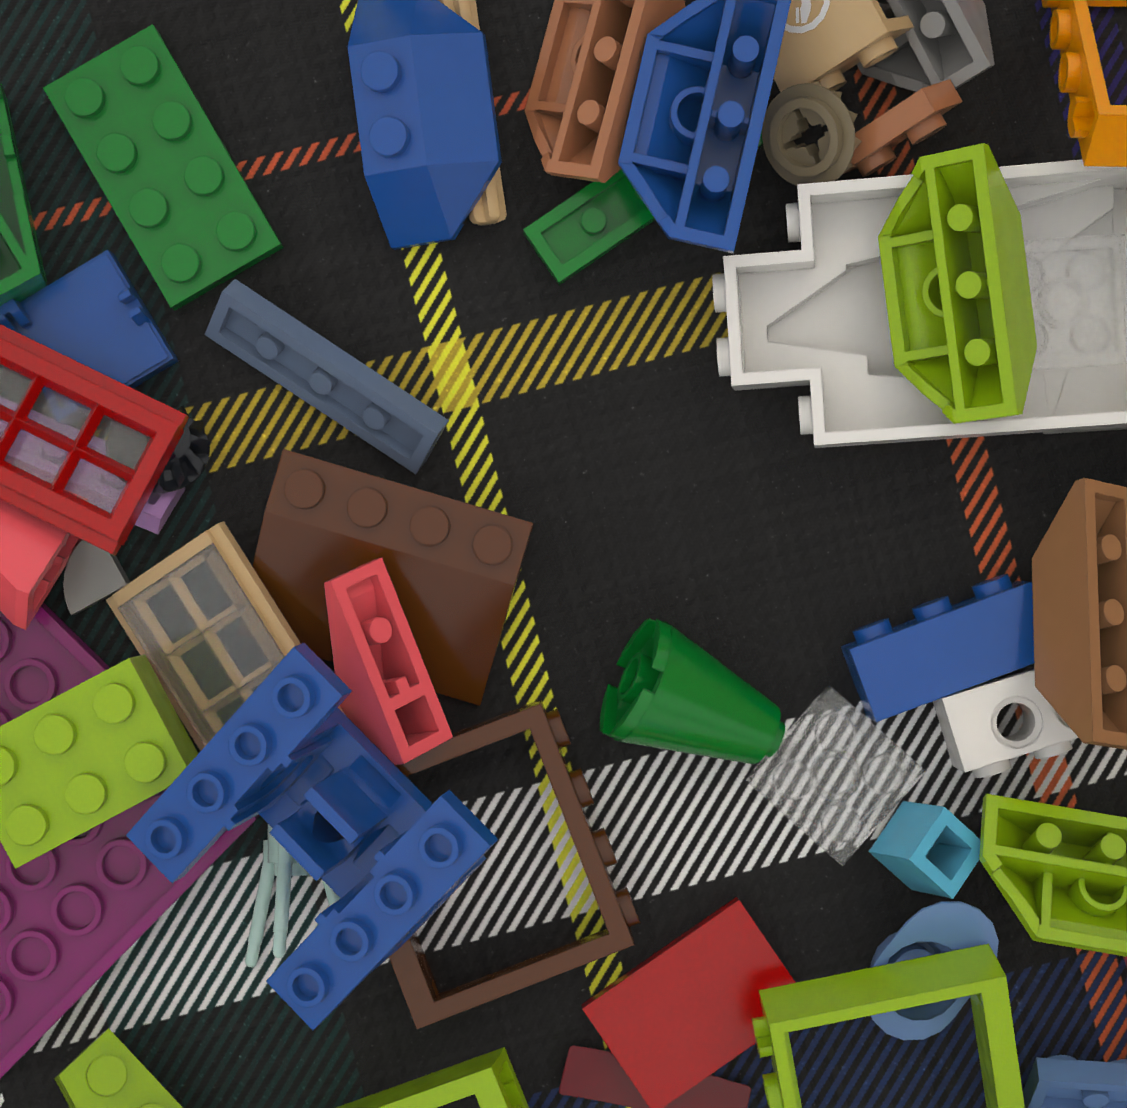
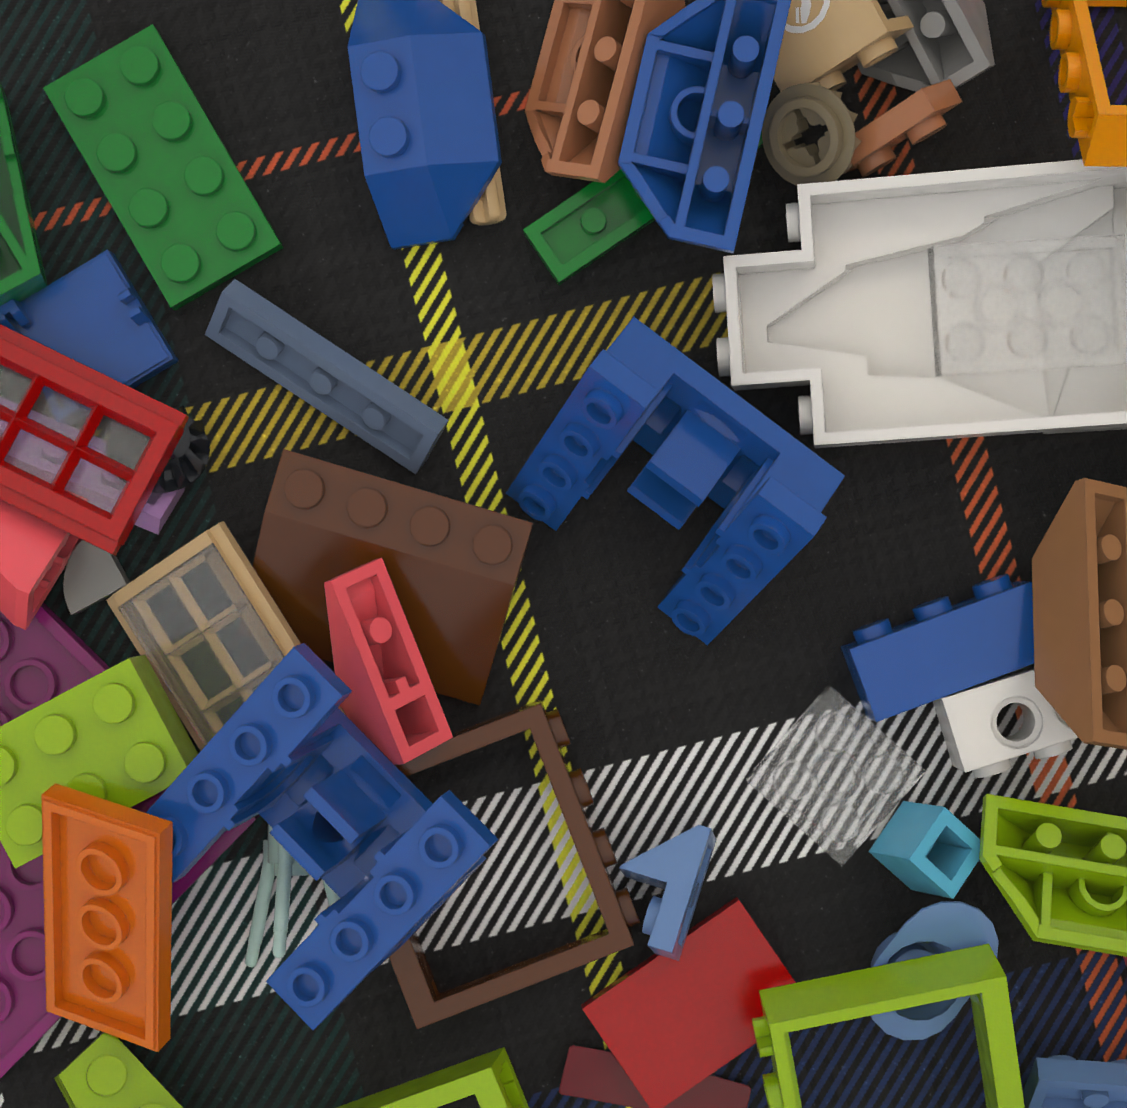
green cone [600,618,785,764] -> none
lime wedge [878,143,1037,424] -> none
none -> orange tile [41,783,173,1052]
none -> blue piece [506,317,845,645]
none -> medium blue slope [619,825,717,961]

